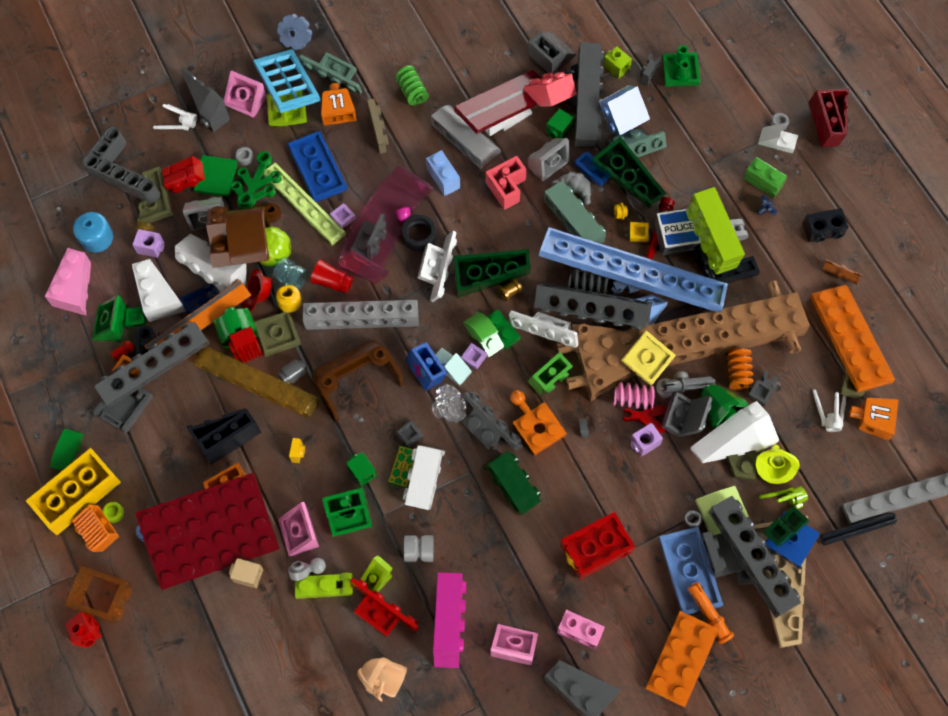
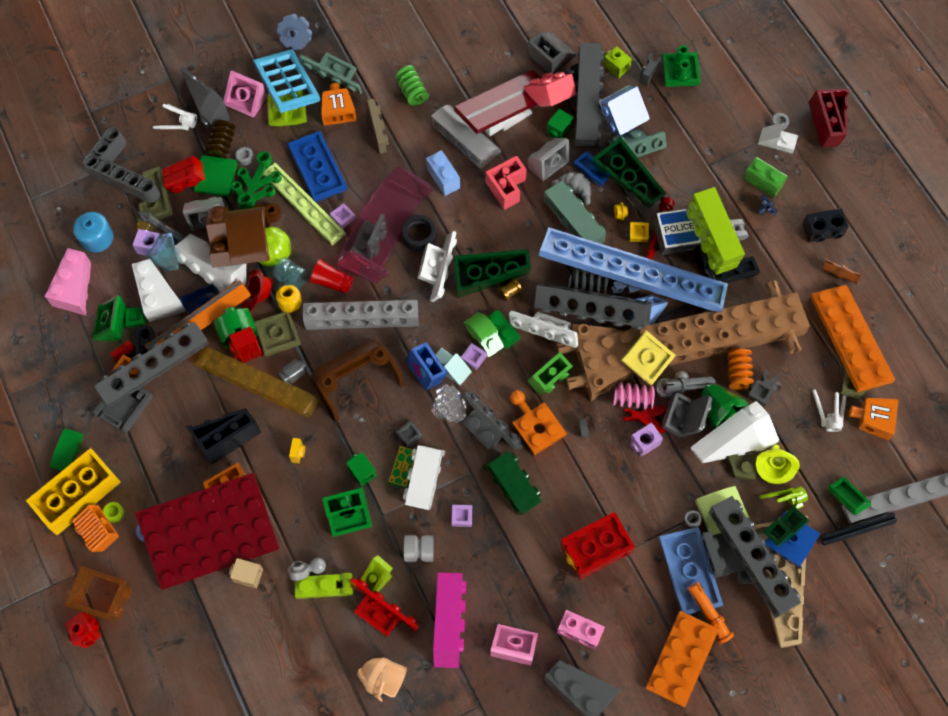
bright pink slope [278,502,319,556] -> none
dark pink hinge [395,207,411,222] -> none
none -> dark grey piece [137,211,186,242]
none -> clear light blue slope [147,233,179,272]
none -> dark brown piece [206,120,235,159]
none -> lavender plate [452,505,472,527]
none -> green tile [828,476,871,516]

